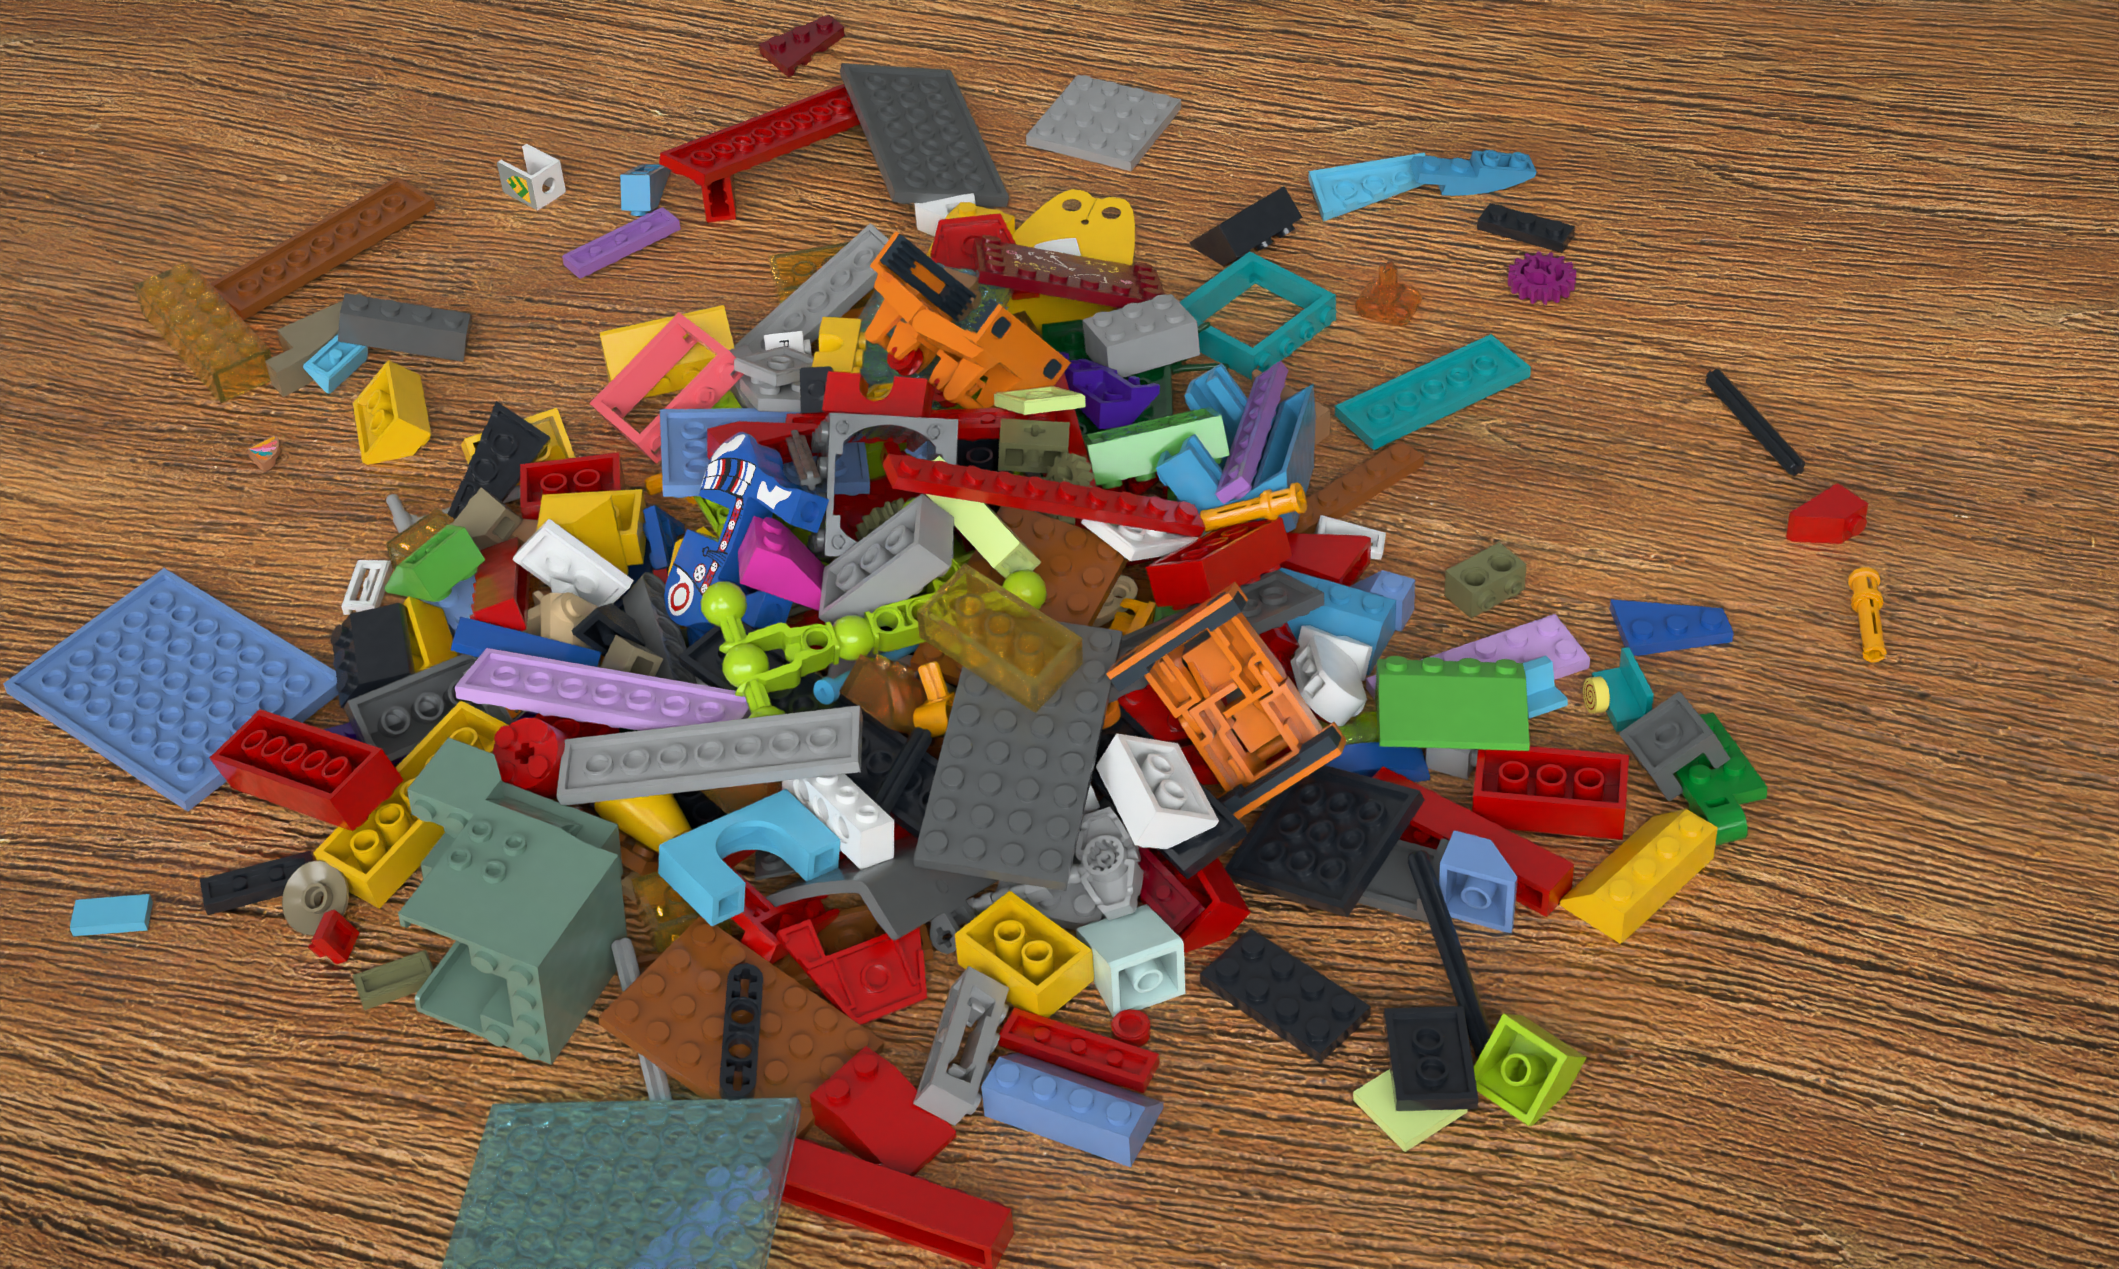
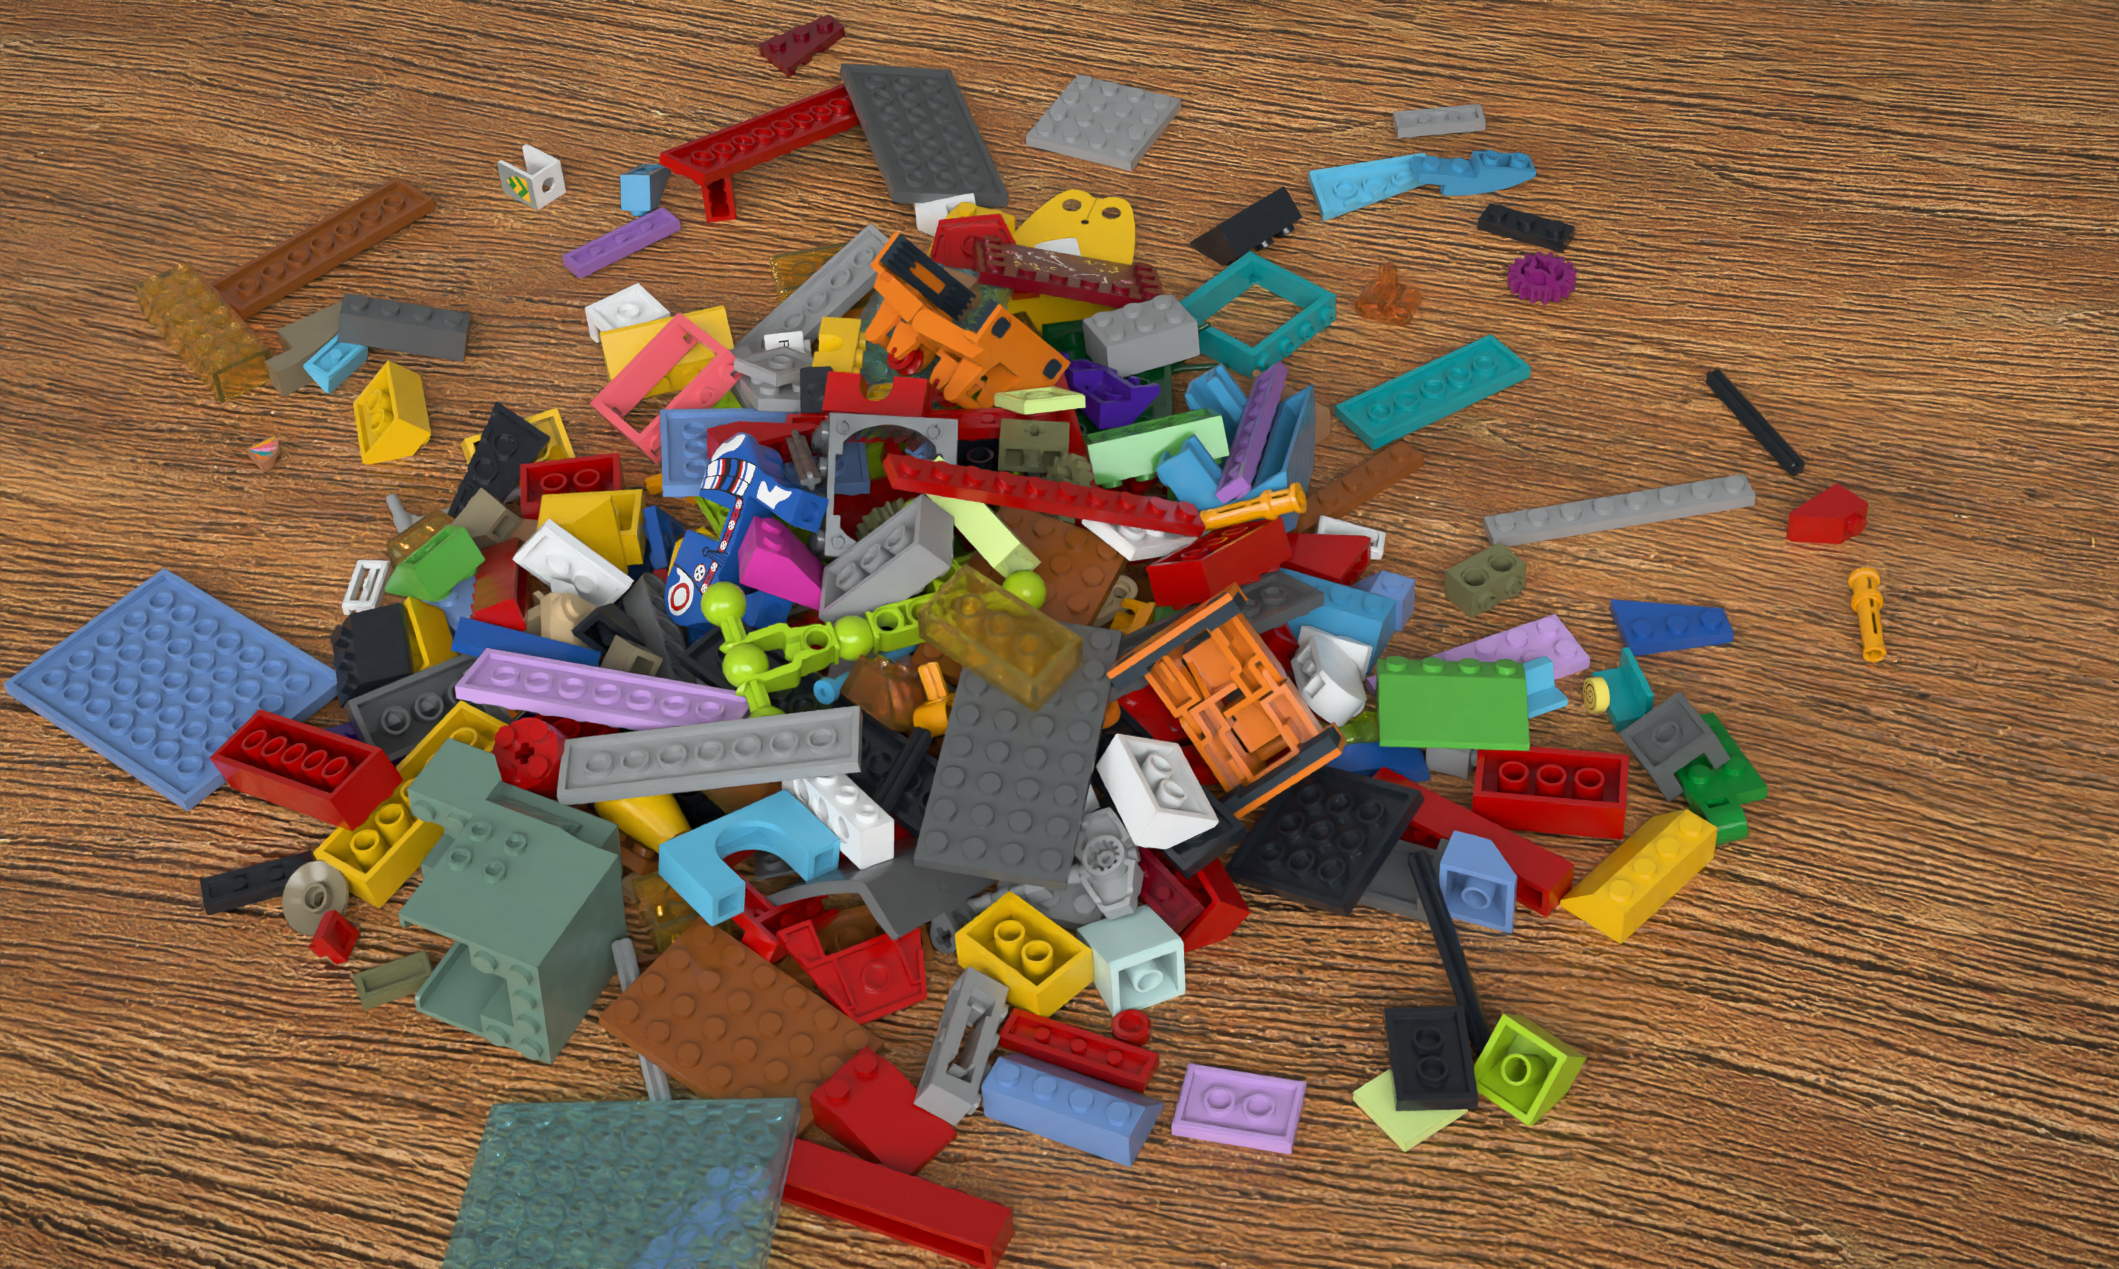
medium azure tile [70,894,153,936] -> none
black beam [719,963,763,1107] -> none
black plate [1200,929,1371,1064] -> none
none -> white panel [584,283,671,343]
none -> lavender tile [1171,1063,1307,1155]
none -> light grey plate [1393,104,1486,139]
none -> light grey plate [1483,474,1756,547]

